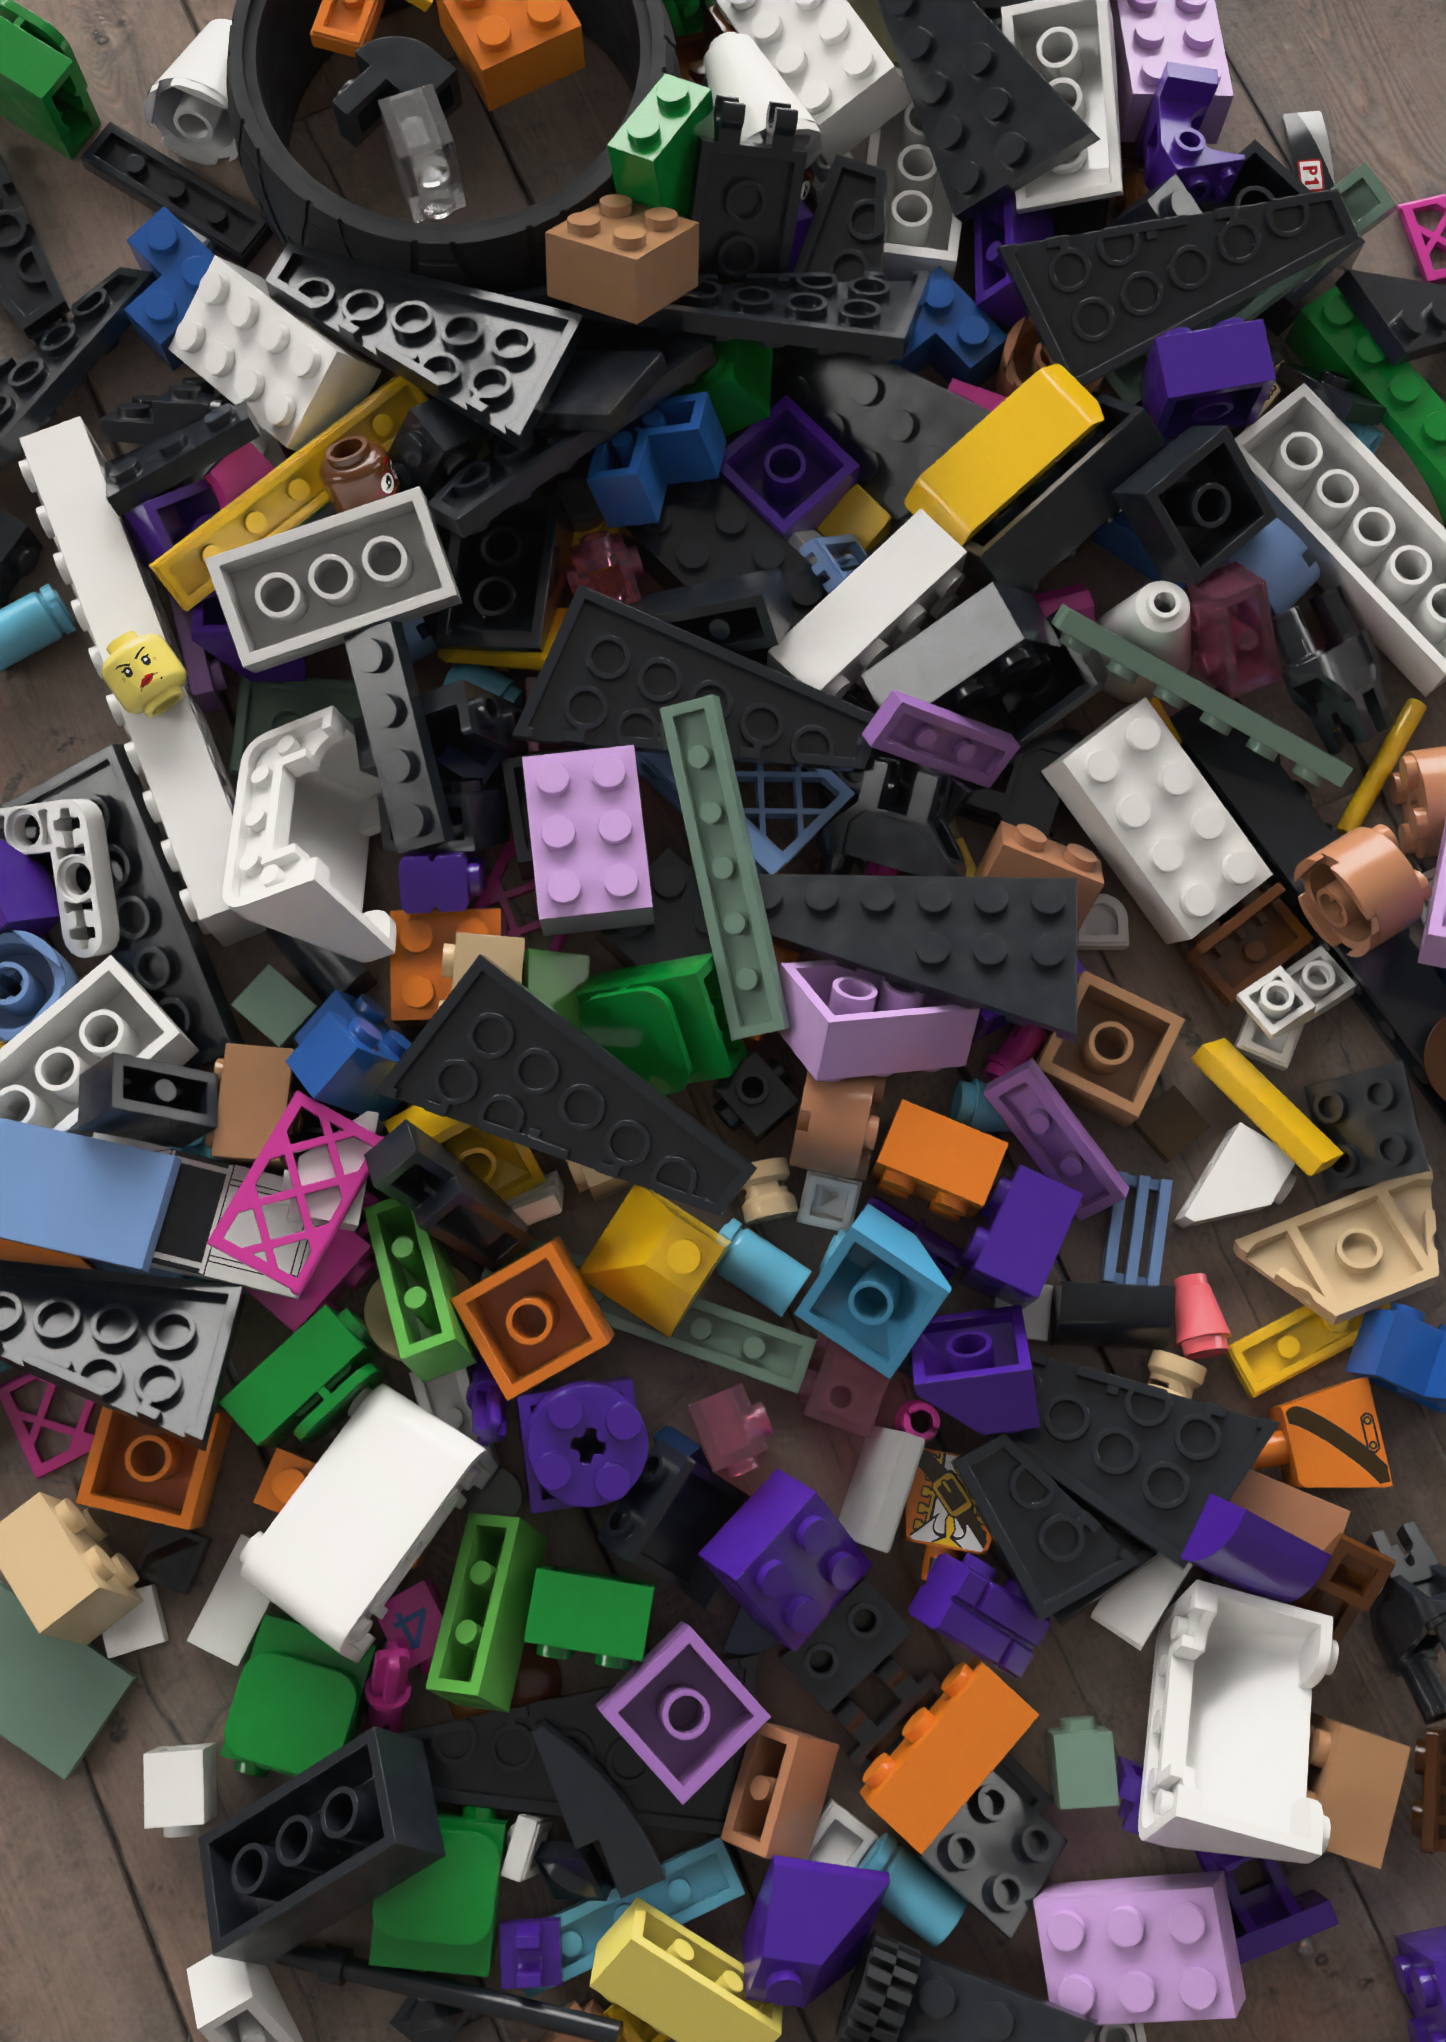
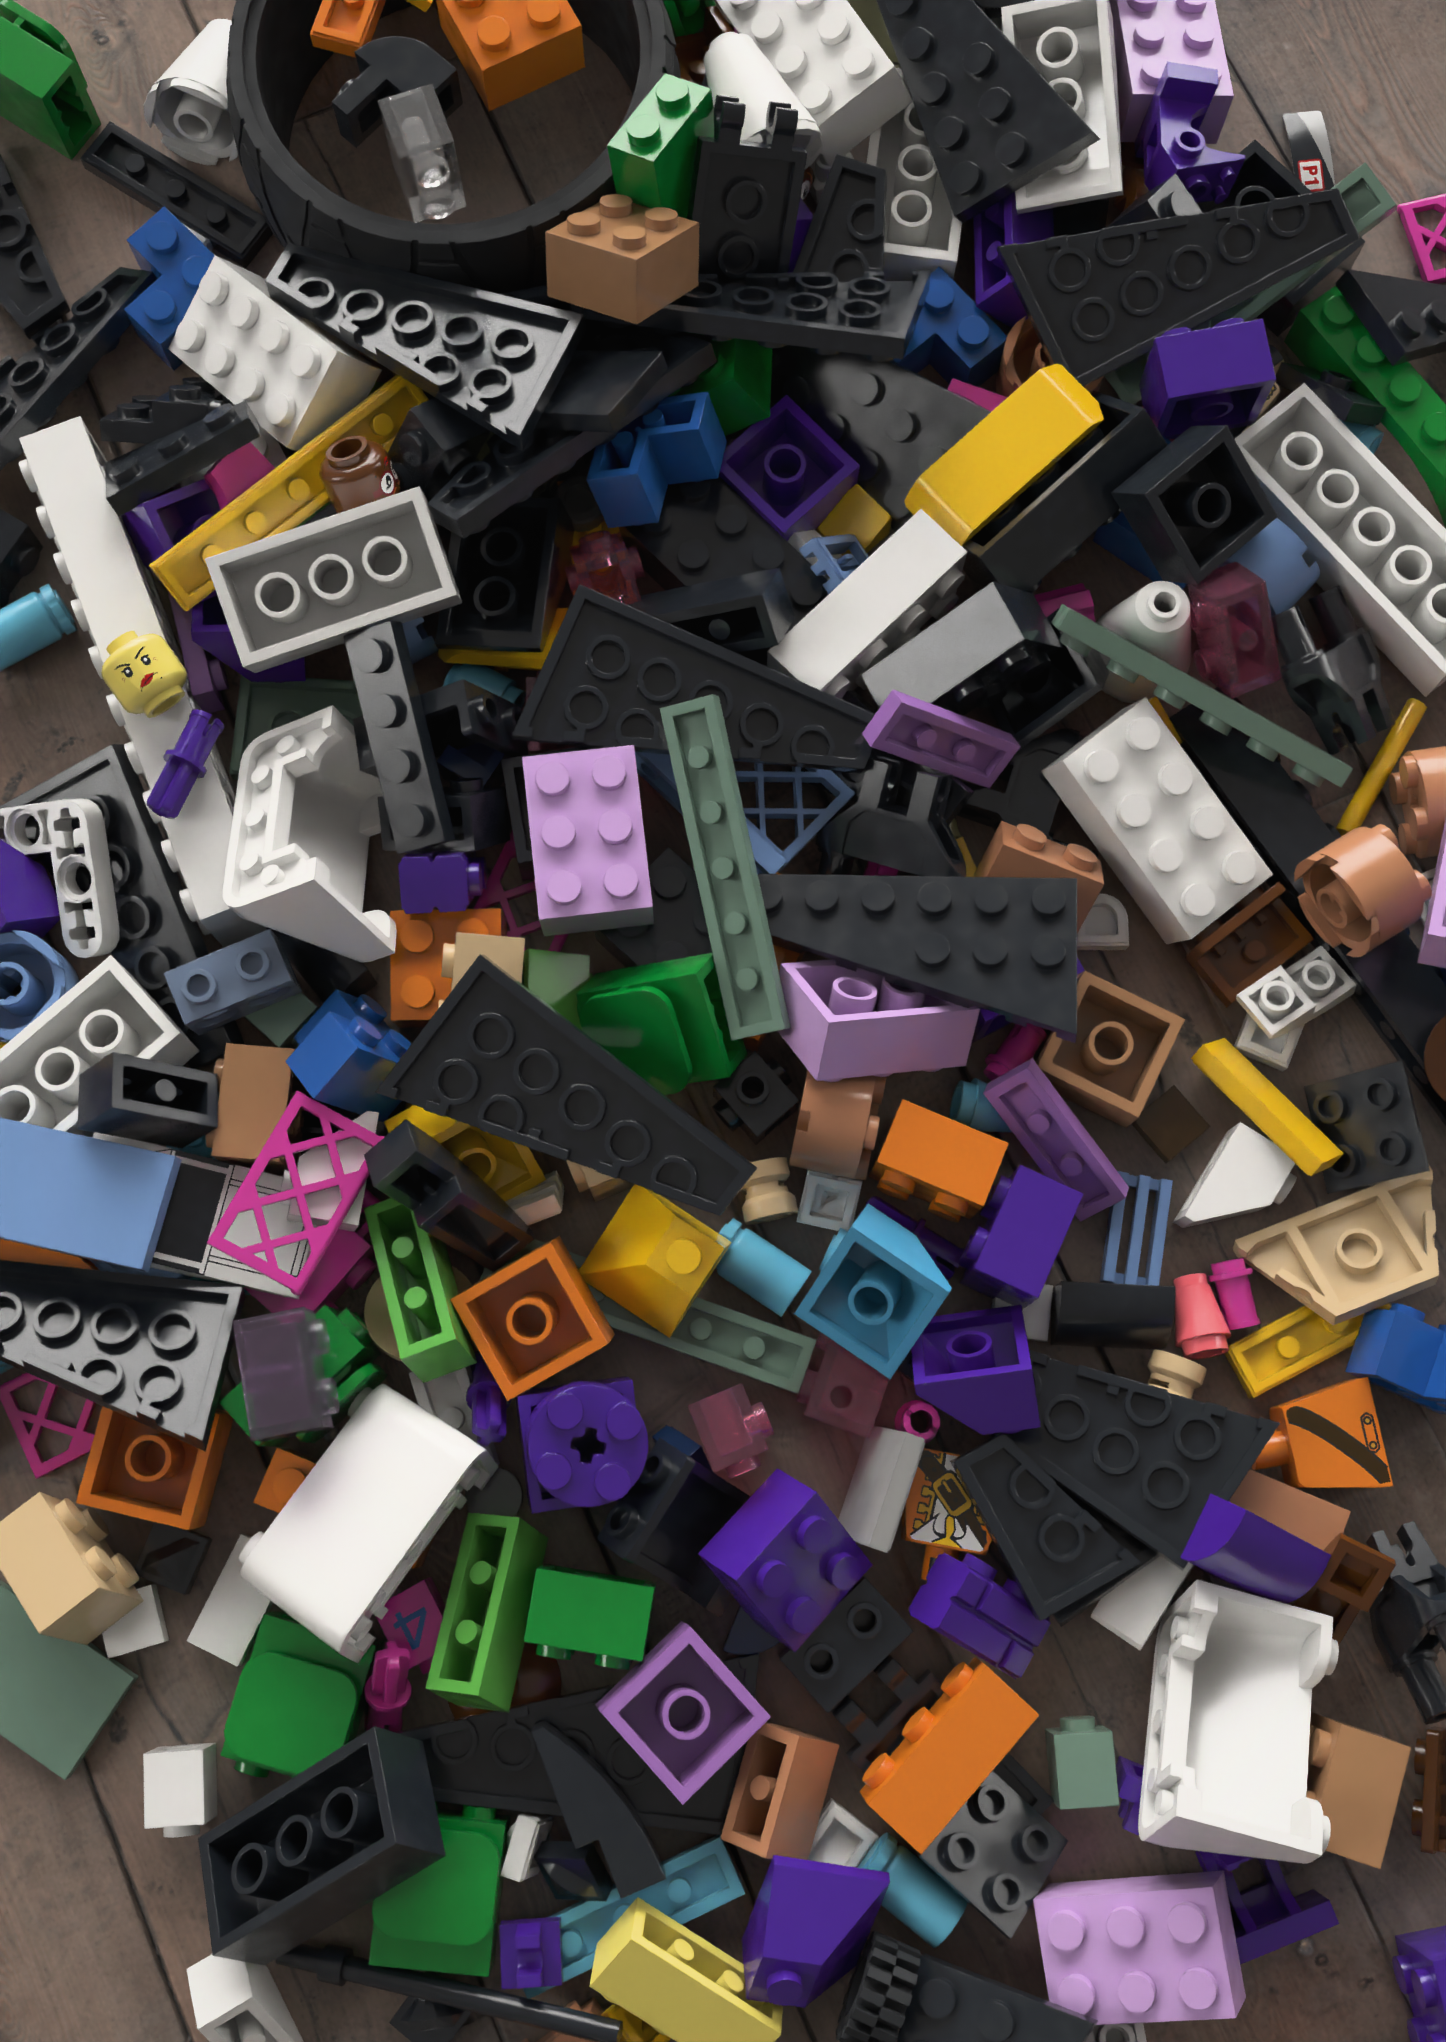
none -> dark purple axle [147,709,225,819]
none -> sand blue brick [164,929,302,1035]
none -> clear purple brick [232,1307,339,1442]
none -> dark pink pin [1207,1257,1261,1330]

